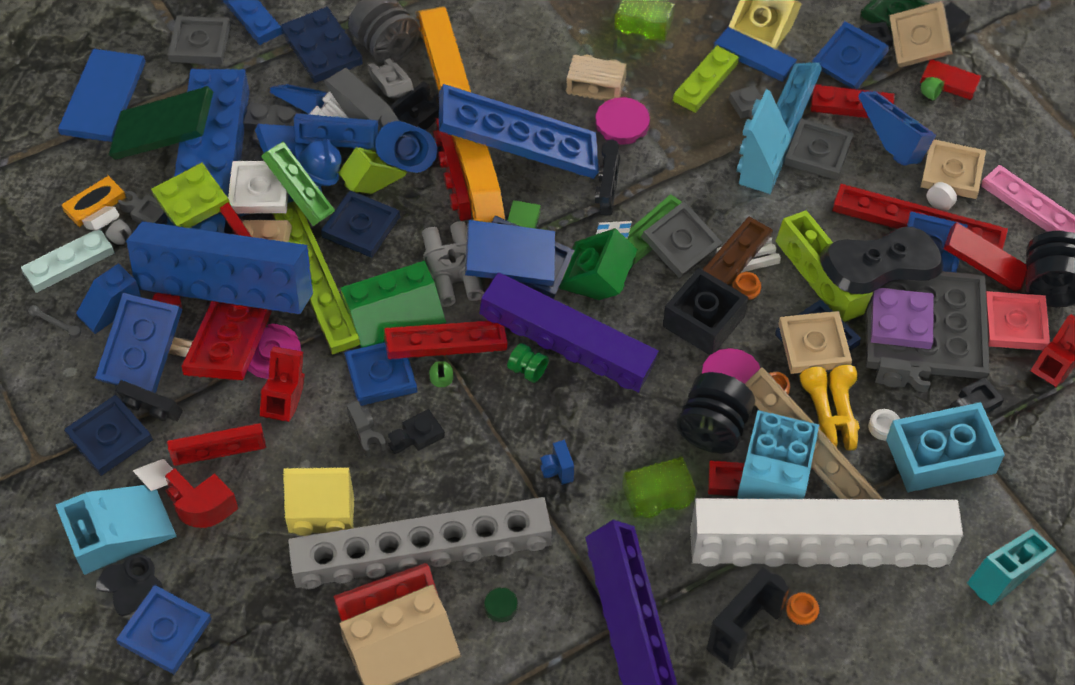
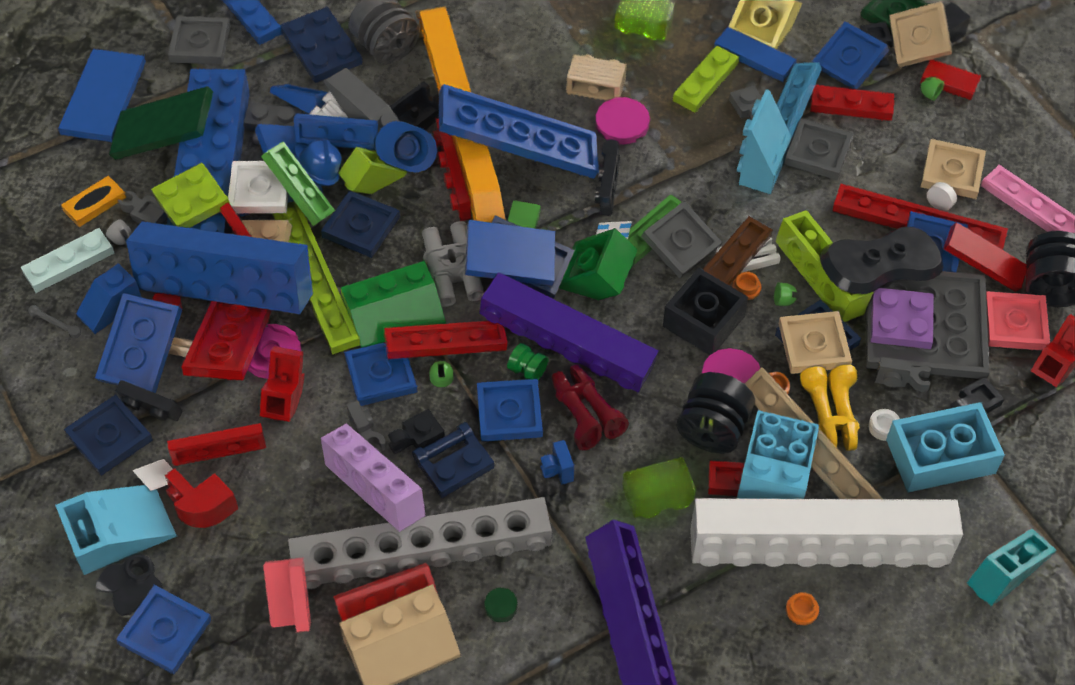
white tile [82,206,120,231] -> none
light yellow slope [283,468,354,536] -> none
light grey hinge [368,58,414,98] -> none
black panel [706,567,789,670] -> none
blue slope [858,91,936,166] -> none
none -> coral panel [263,557,311,632]
none -> lavender brick [321,423,425,532]
none -> dark blue plate [412,422,494,498]
none -> blue plate [477,379,543,442]
none -> dark red piece [552,364,629,451]
none -> bright green hinge [774,282,797,306]

